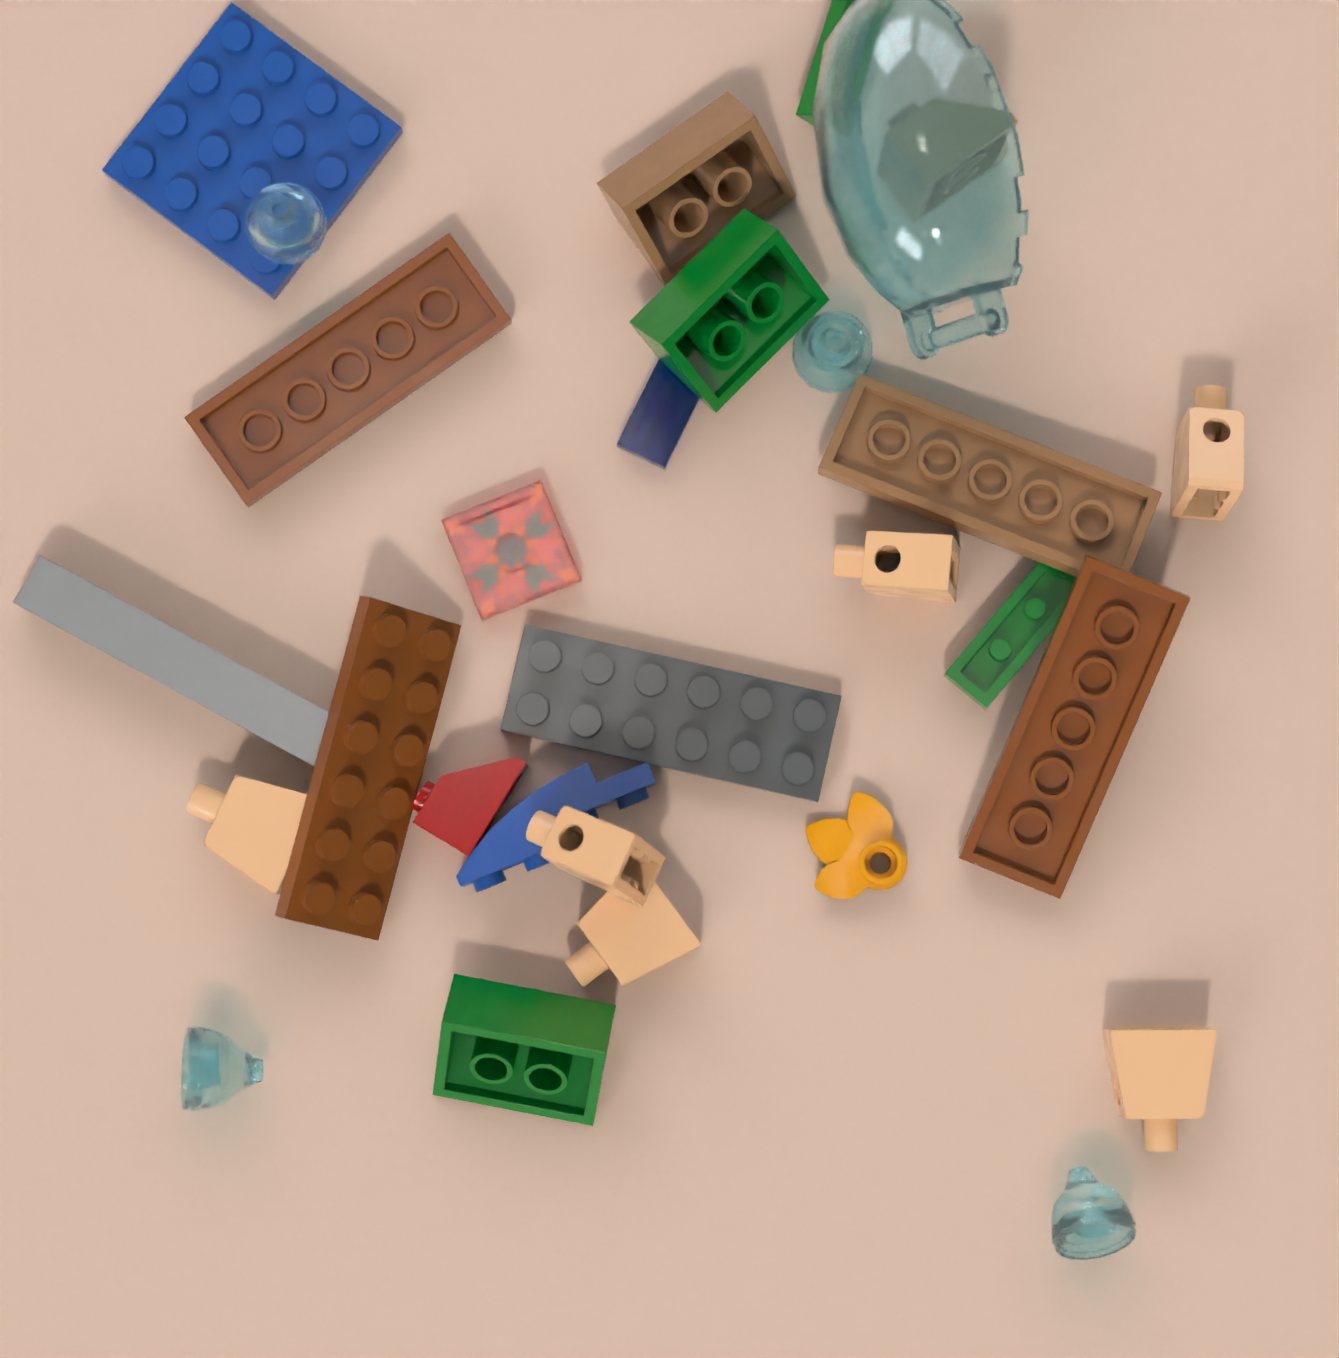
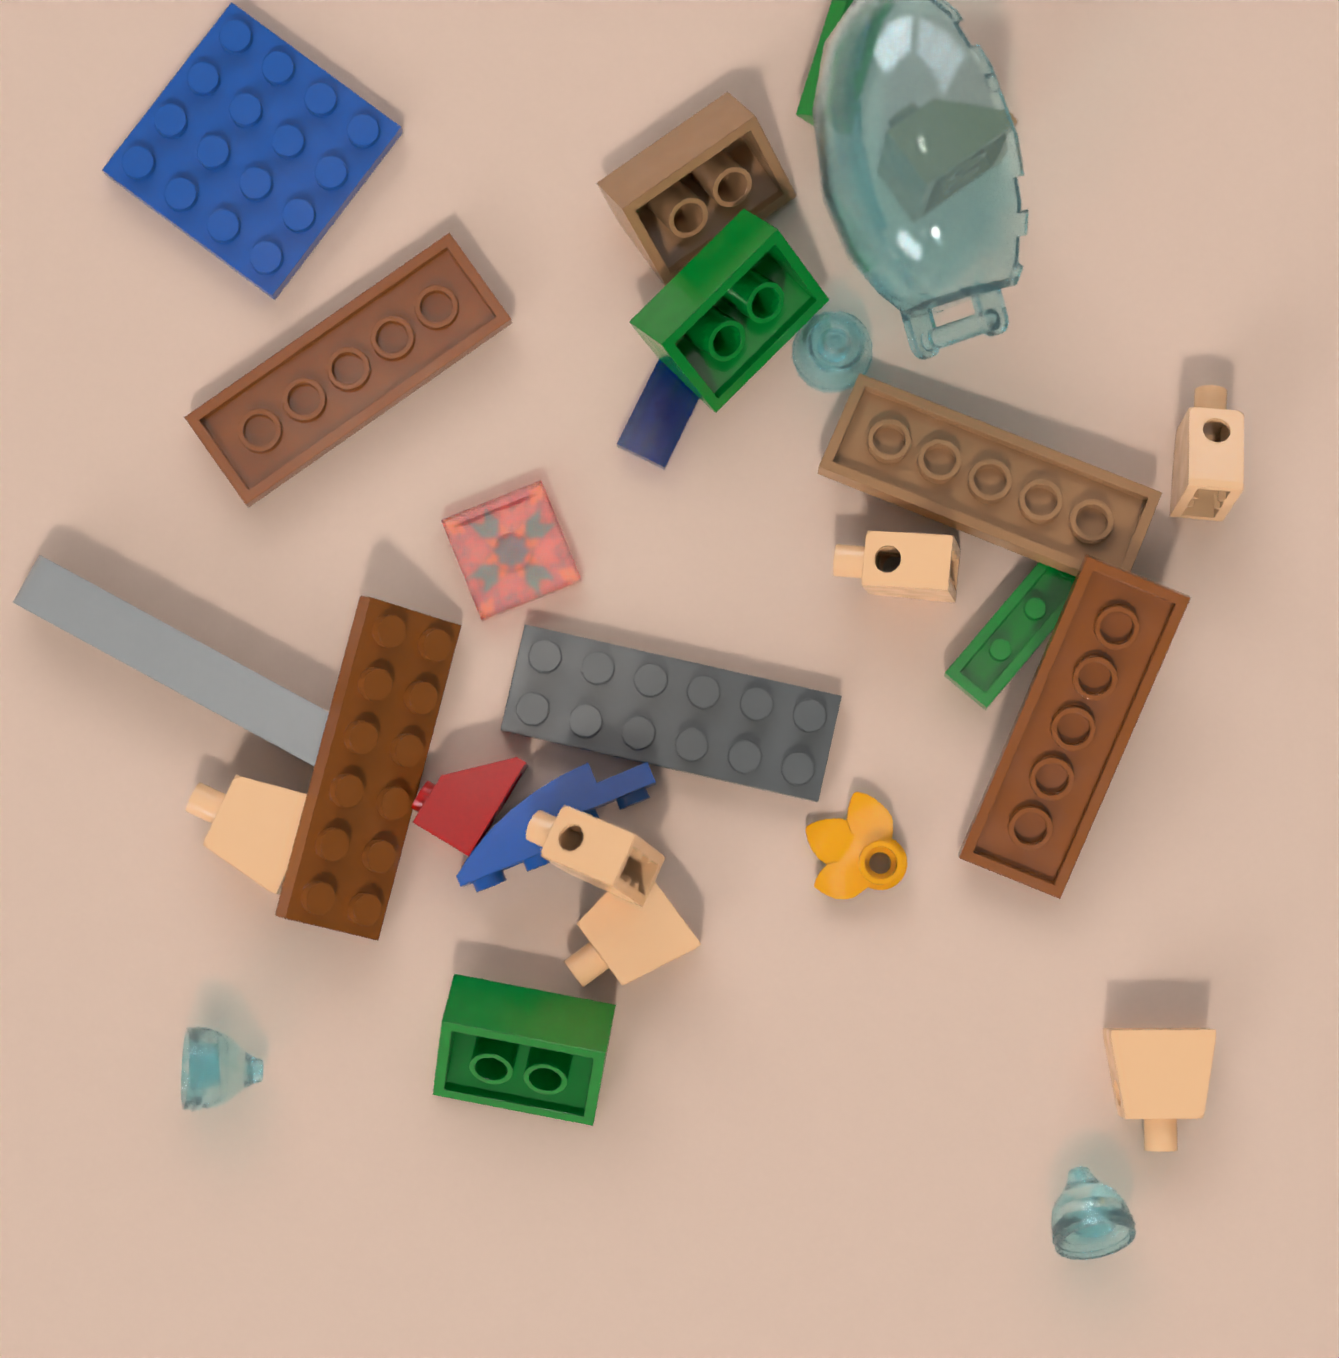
clear light blue helmet [245,182,327,265] -> none

